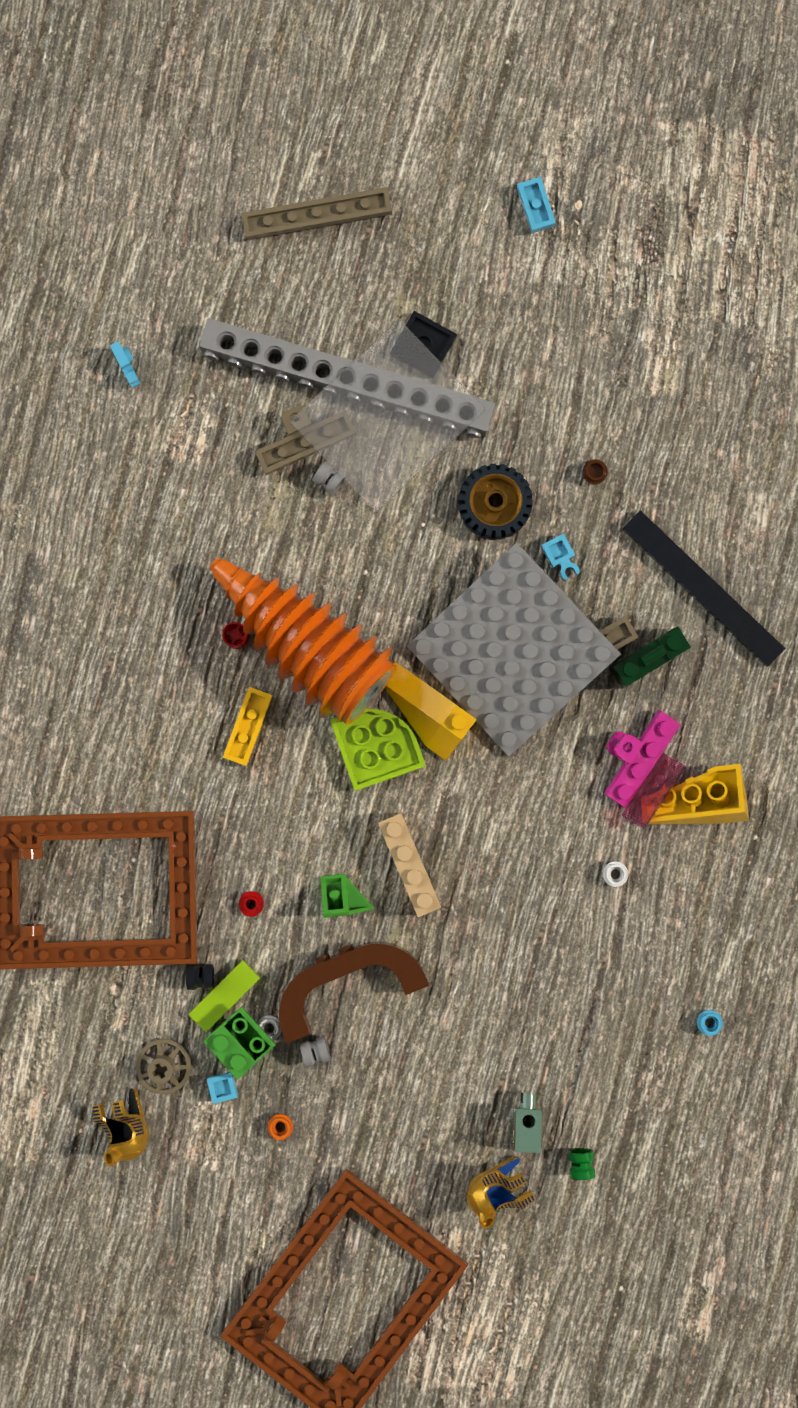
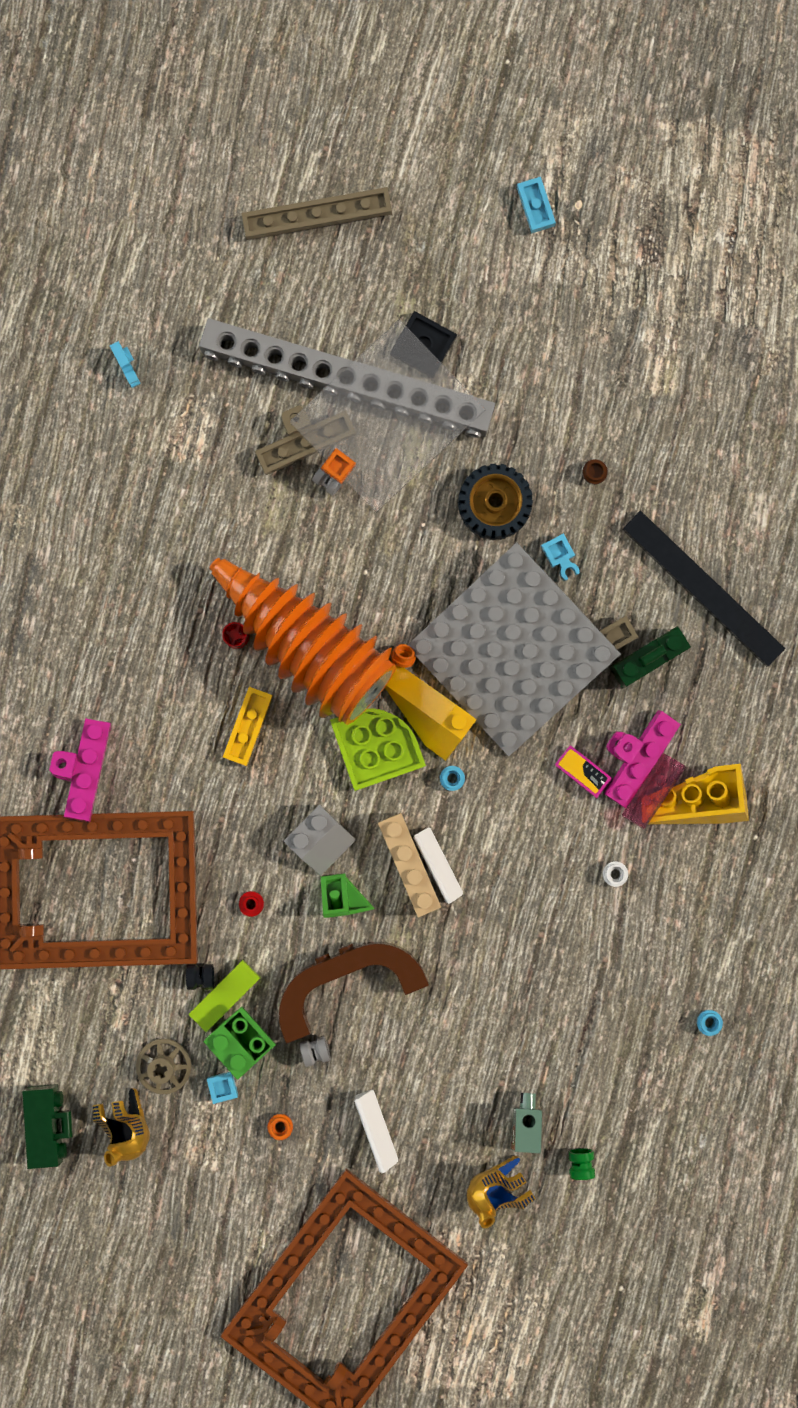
white plate [258,1015,281,1040] -> none
none -> dark green piece [22,1084,73,1169]
none -> dark pink plate [49,718,111,822]
none -> light grey slope [284,804,356,876]
none -> orange tile [321,448,356,484]
none -> white slope [354,1090,398,1174]
none -> orange plate [390,644,416,668]
none -> white slope [413,828,463,904]
none -> medium azure plate [440,766,465,791]
none -> slope [555,745,612,798]

